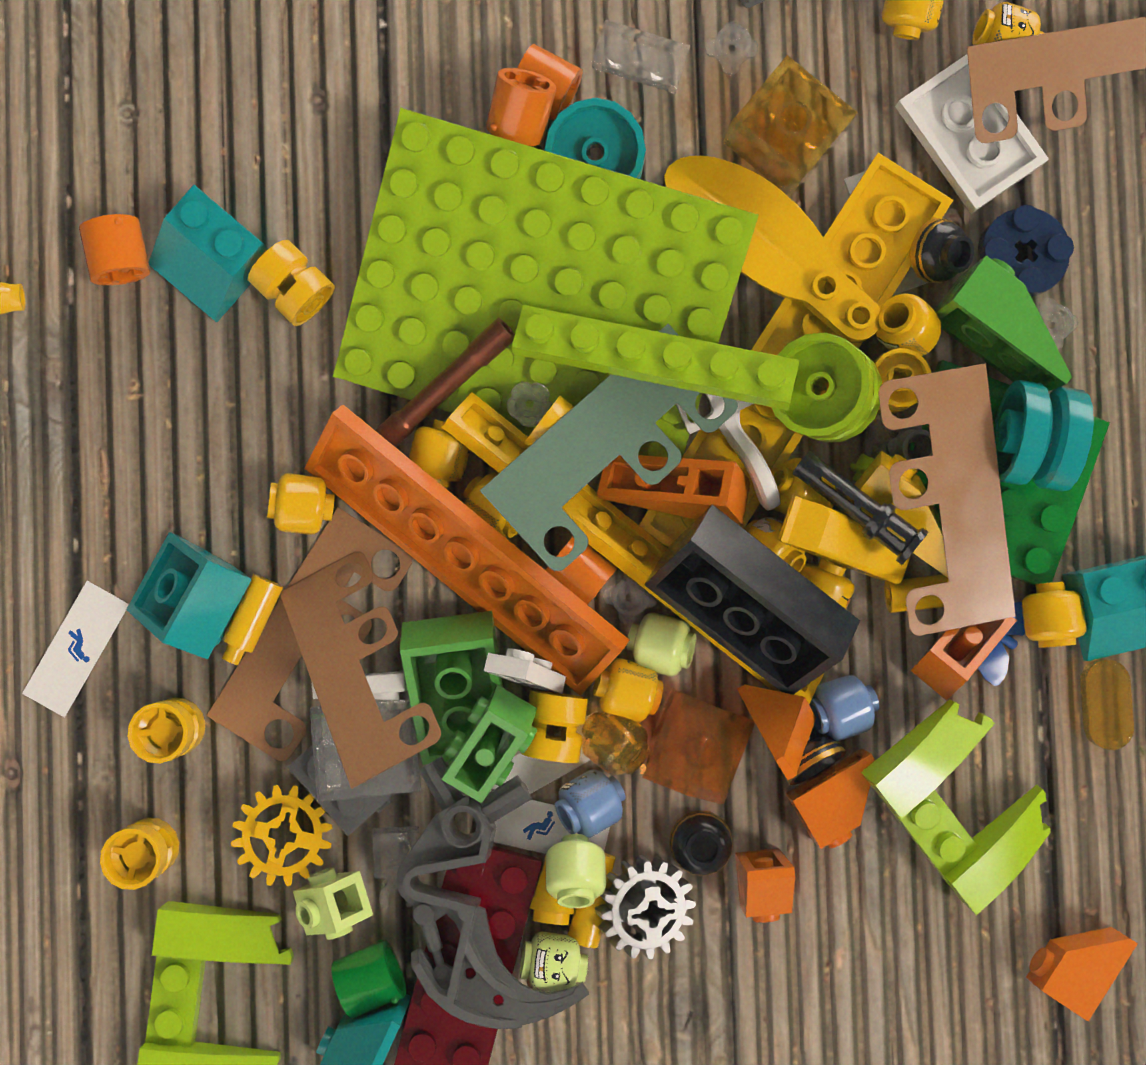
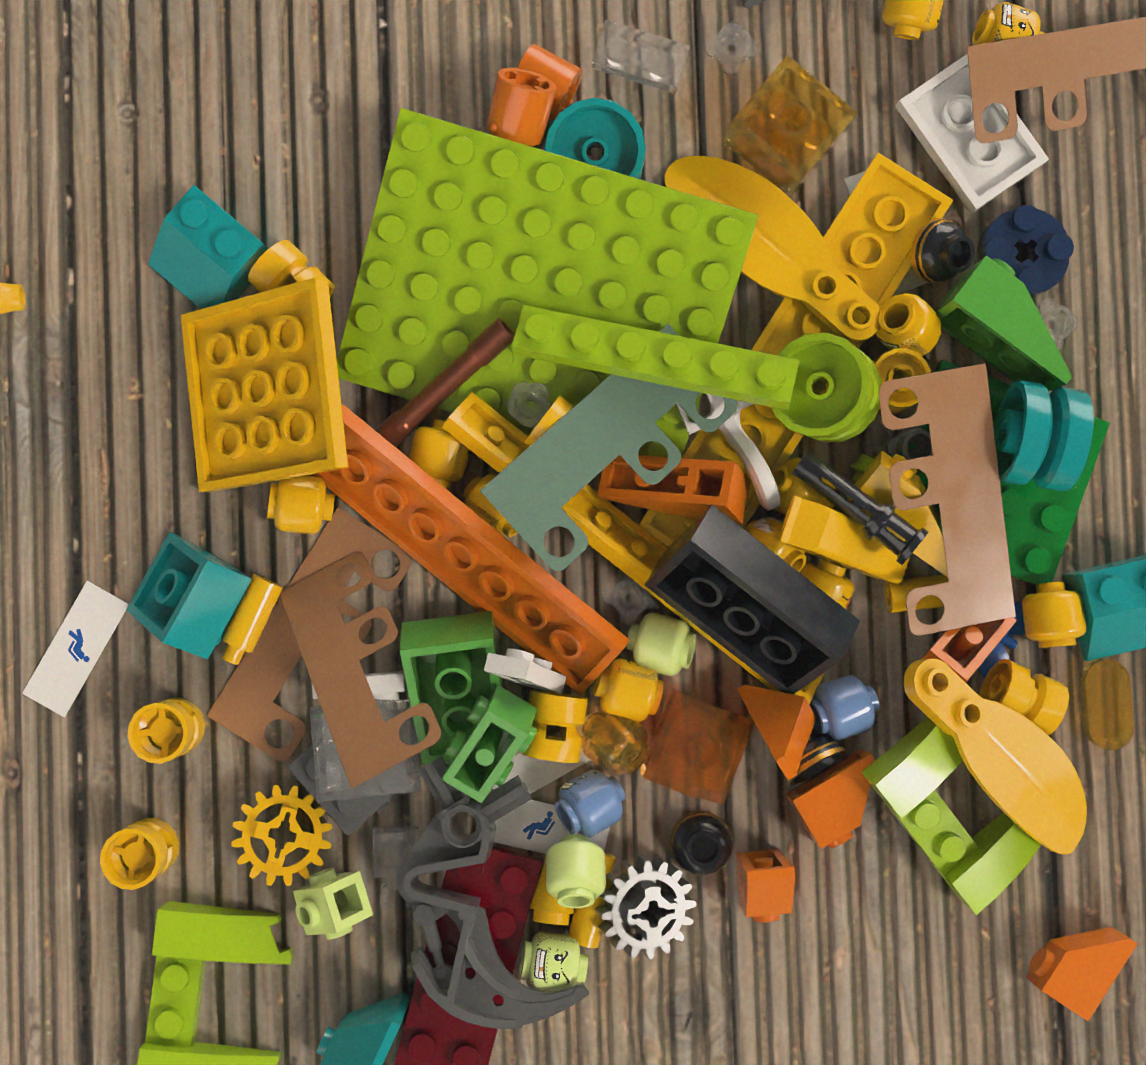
orange piece [79,214,150,285] -> none
green piece [331,939,406,1019] -> none
orange piece [545,537,617,605] -> none
none -> yellow plate [180,277,348,492]
none -> yellow plant [903,659,1087,854]
none -> yellow wheel [979,659,1069,736]

